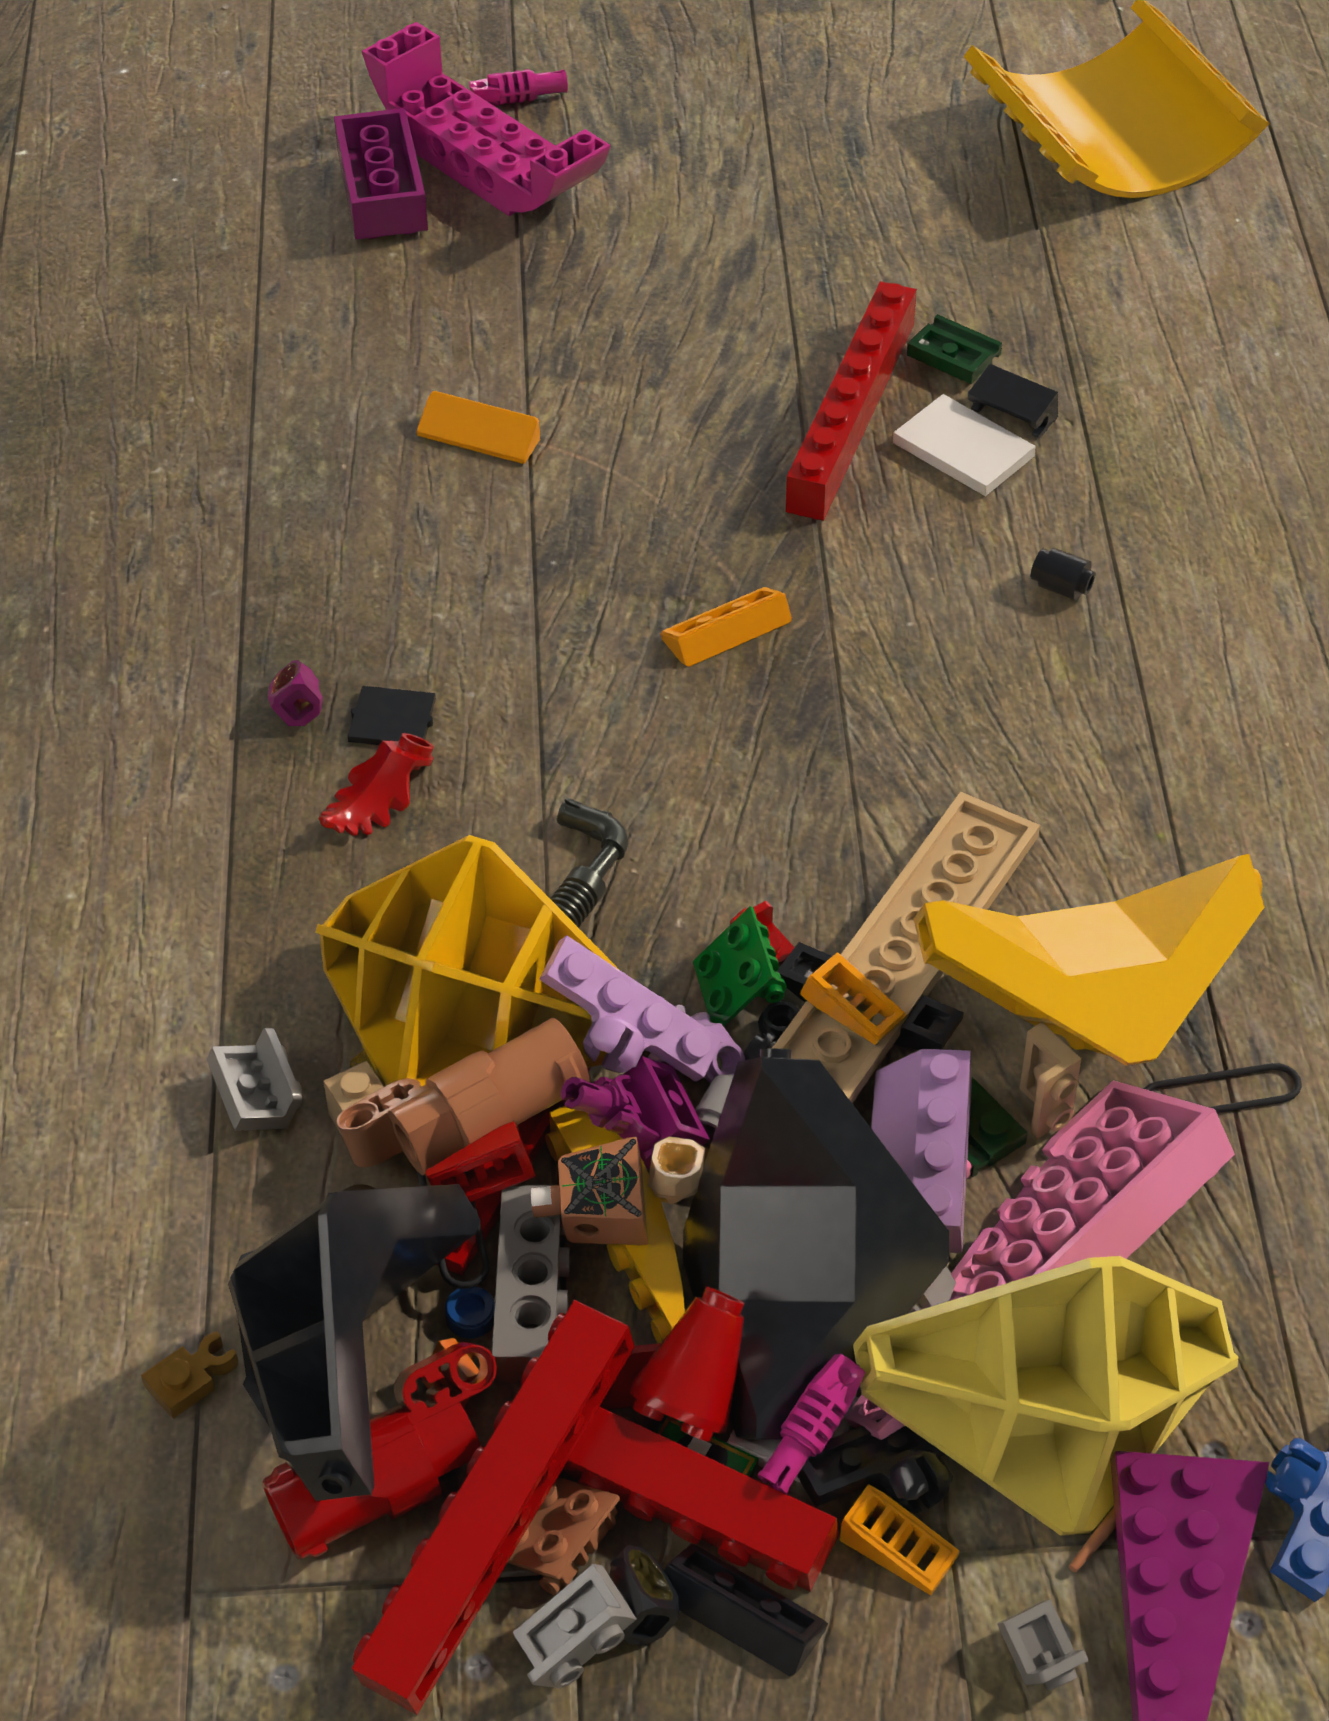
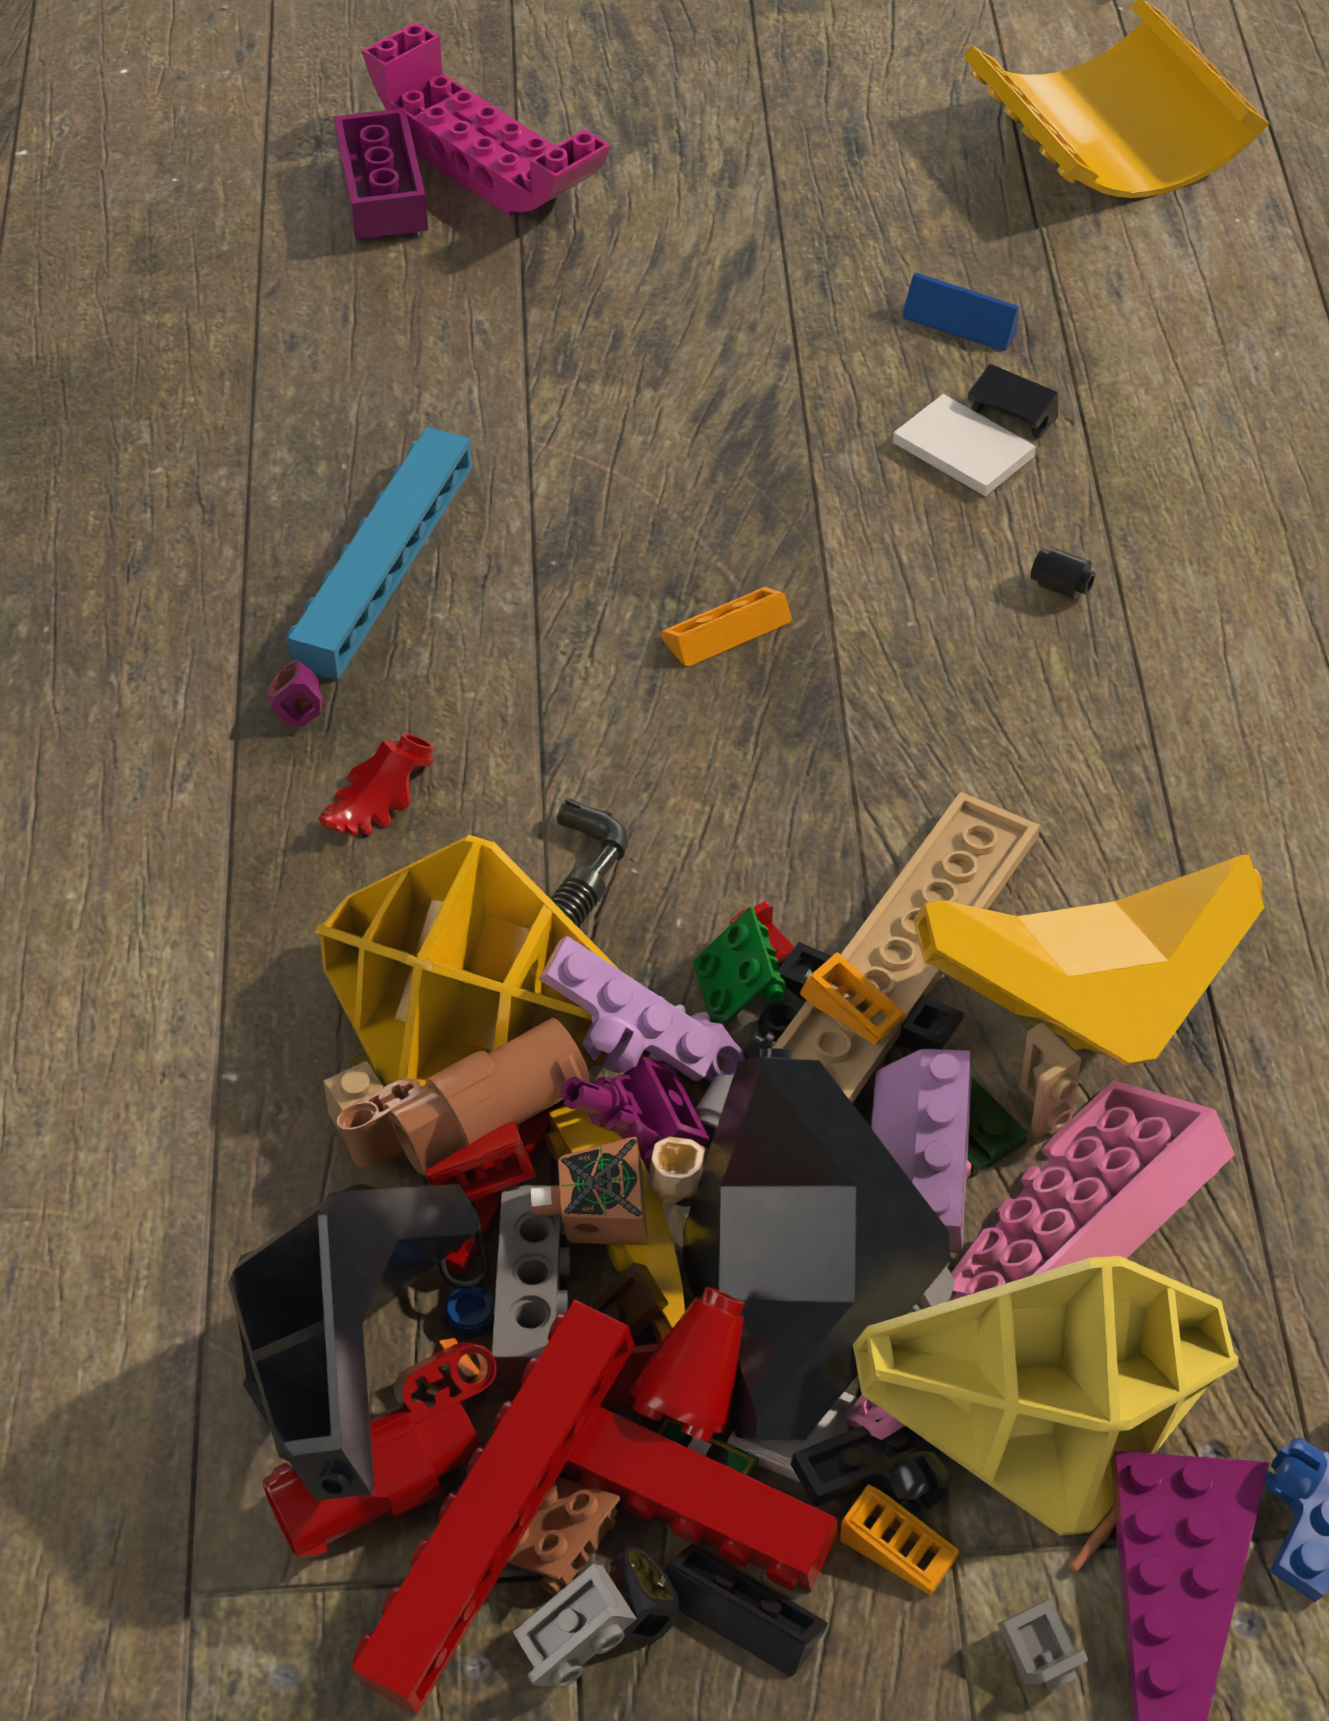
pearl gold plate [141,1331,239,1419] -> none
light grey bracket [206,1028,302,1131] -> none
black piece [348,686,436,745] -> none
light orange slope [416,391,540,464] -> none
dark pink hinge [469,69,568,106] -> none
dark pink hinge [757,1354,865,1494] -> none
red brick [786,281,917,521] -> none
dark green plate [907,314,1002,384] -> none
black piece [1144,1063,1302,1113] -> none
none -> dark azure brick [286,427,472,681]
none -> dark brown plate [589,1262,669,1339]
none -> blue slope [903,272,1019,351]

